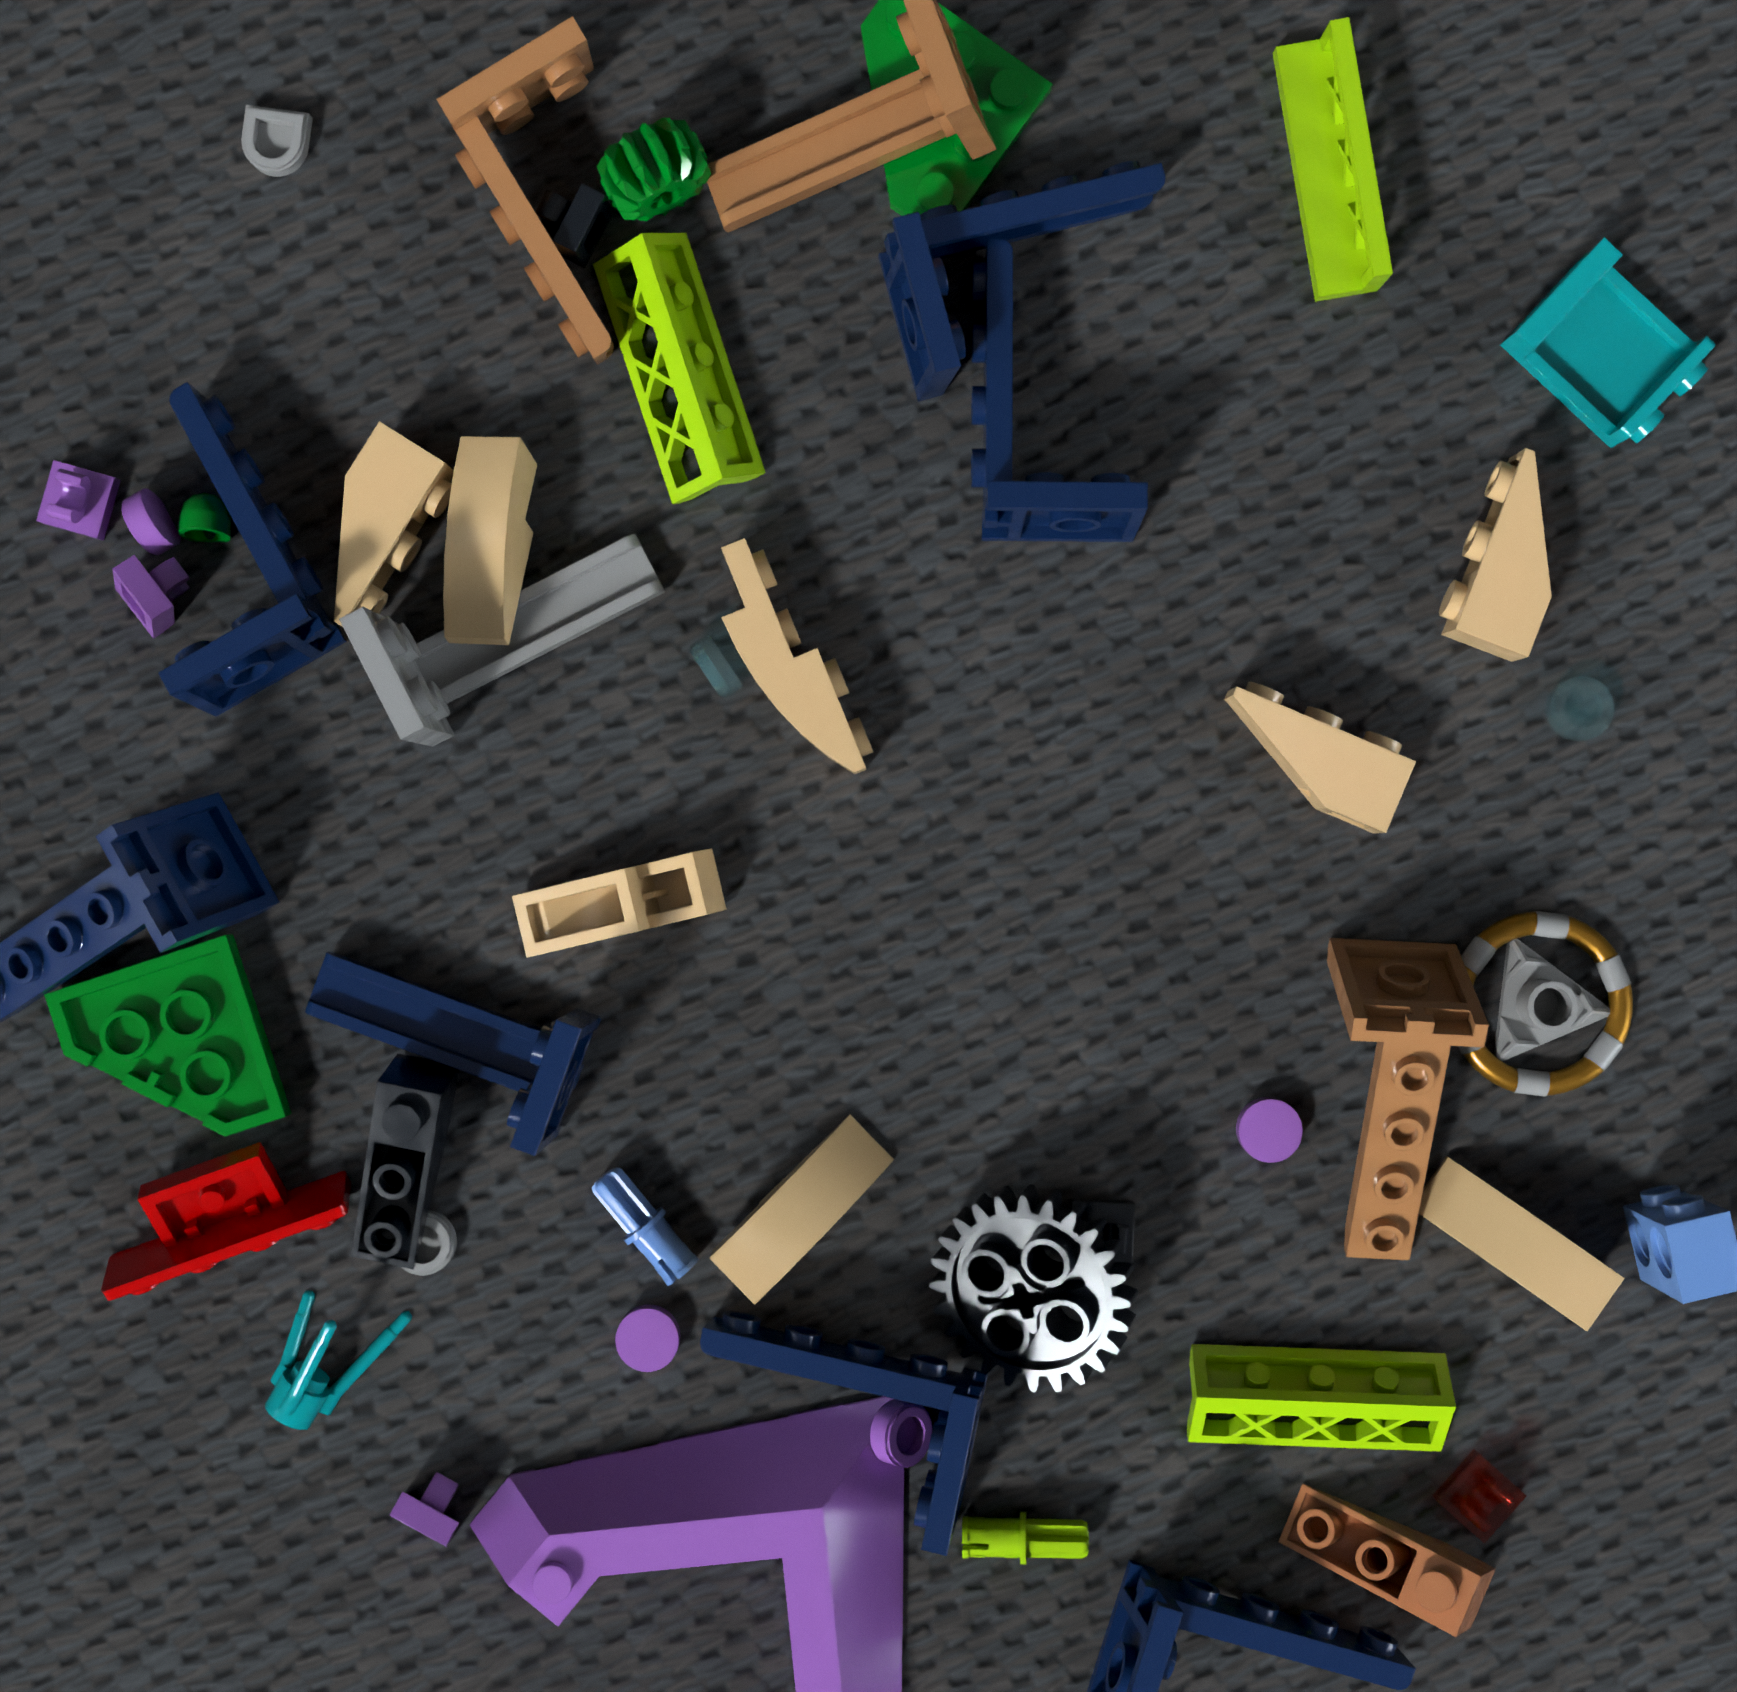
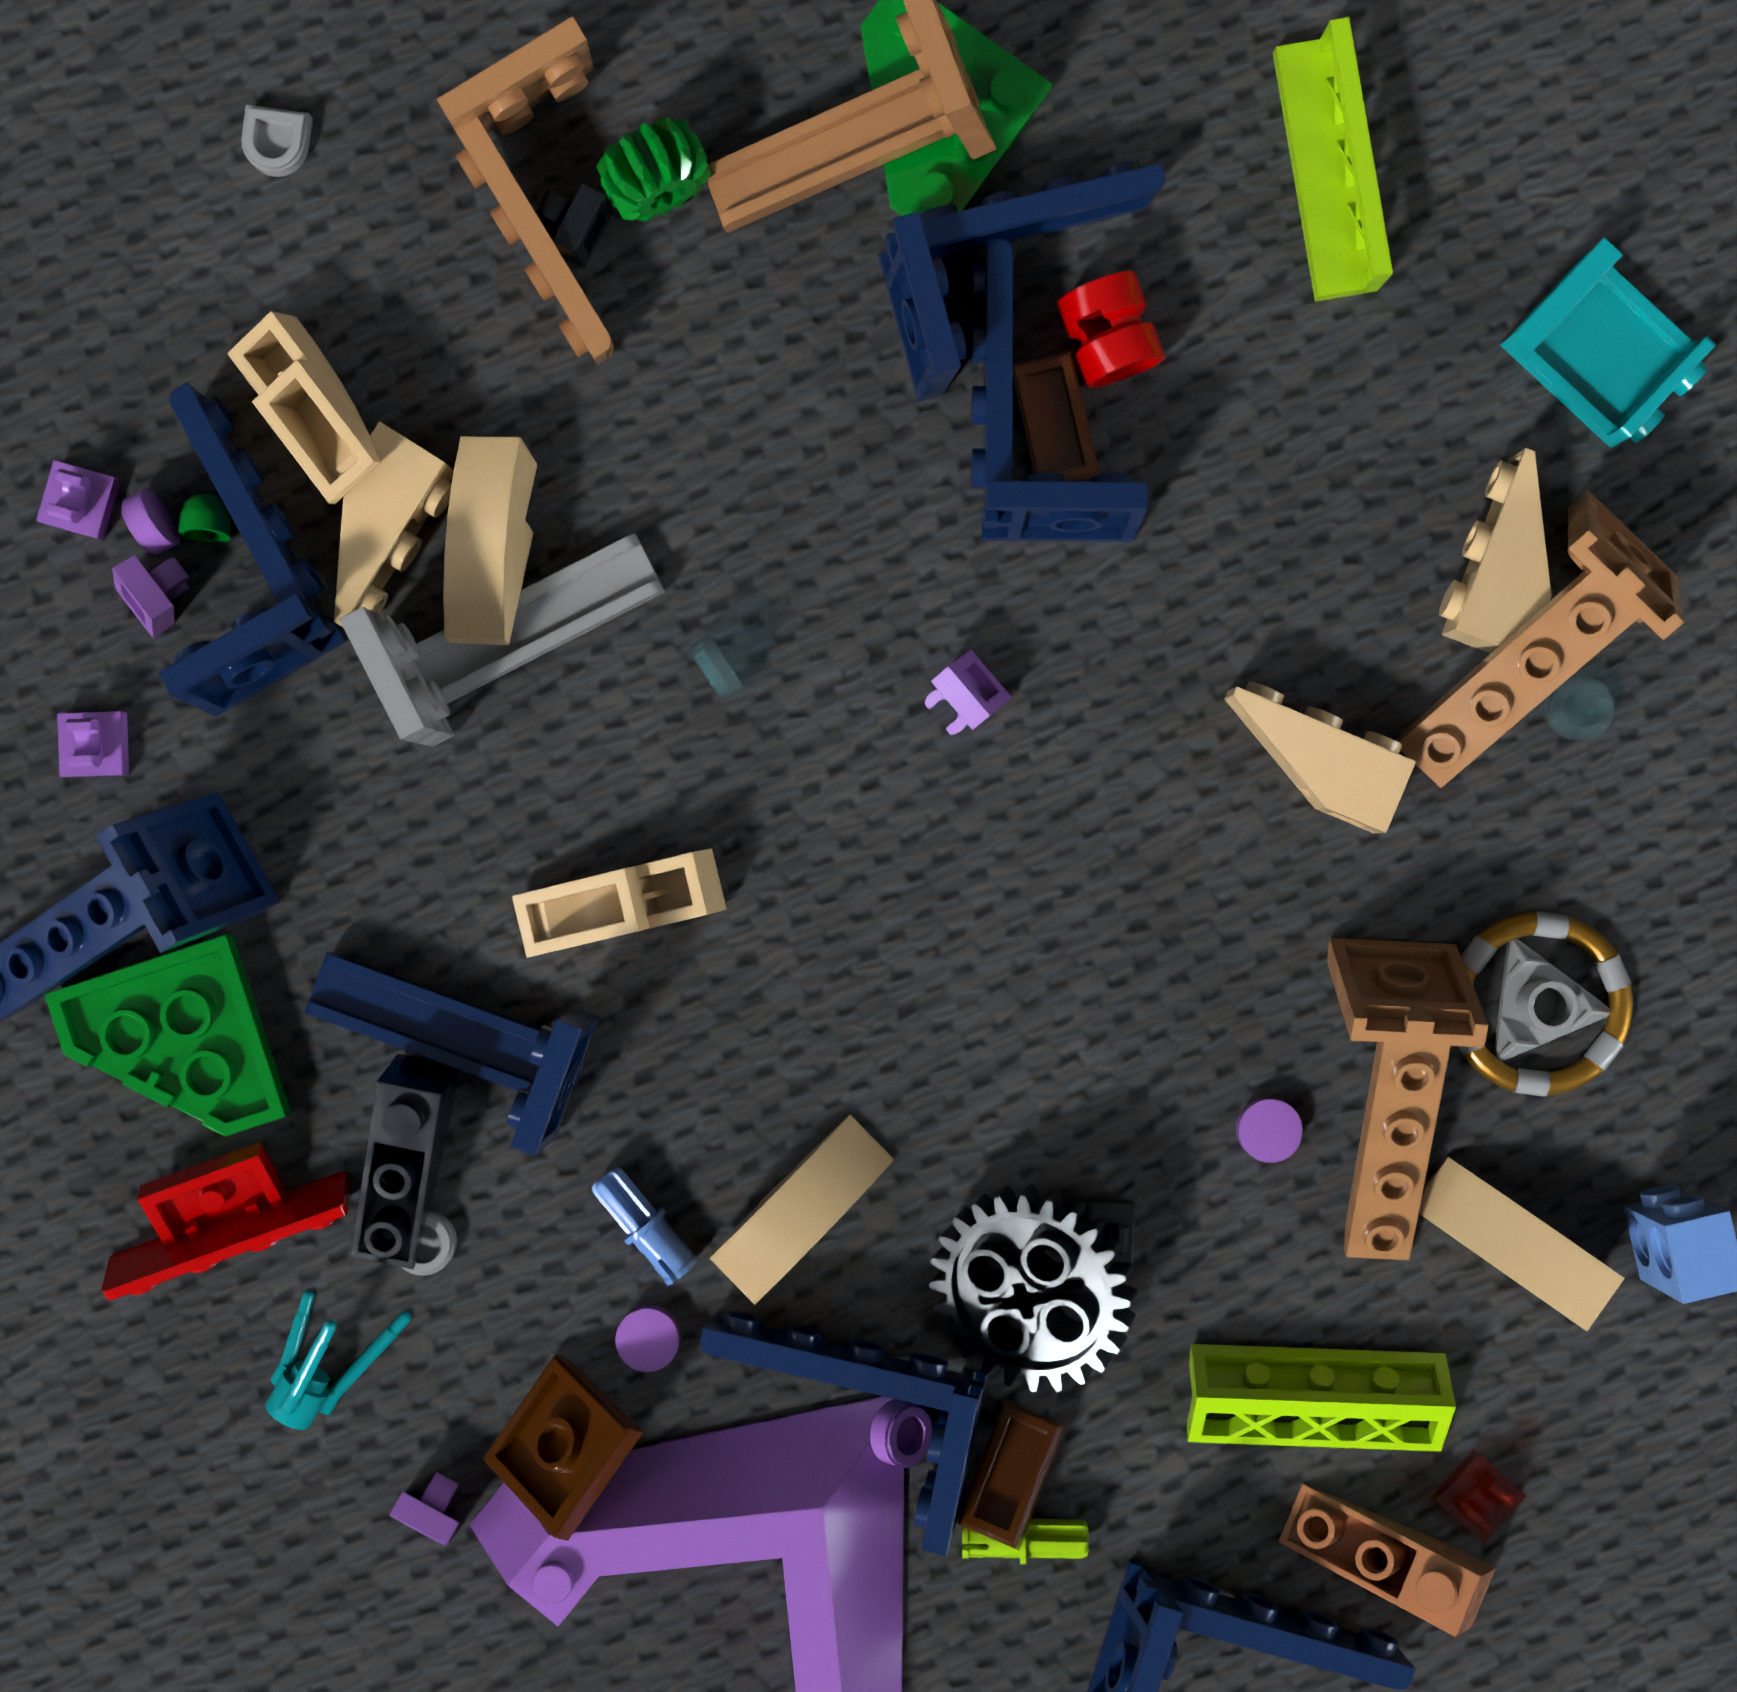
lime fence [593,233,766,504] -> none
tan slope [721,538,873,774] -> none
none -> medium lavender tile [57,711,129,777]
none -> tan slope [227,311,380,504]
none -> reddish brown tile [483,1354,643,1541]
none -> medium lavender tile [924,650,1012,735]
none -> reddish brown tile [957,1401,1065,1550]
none -> reddish brown tile [1013,351,1100,482]
none -> red wheel [1057,271,1166,389]
none -> medium nougat bracket [1396,490,1684,788]

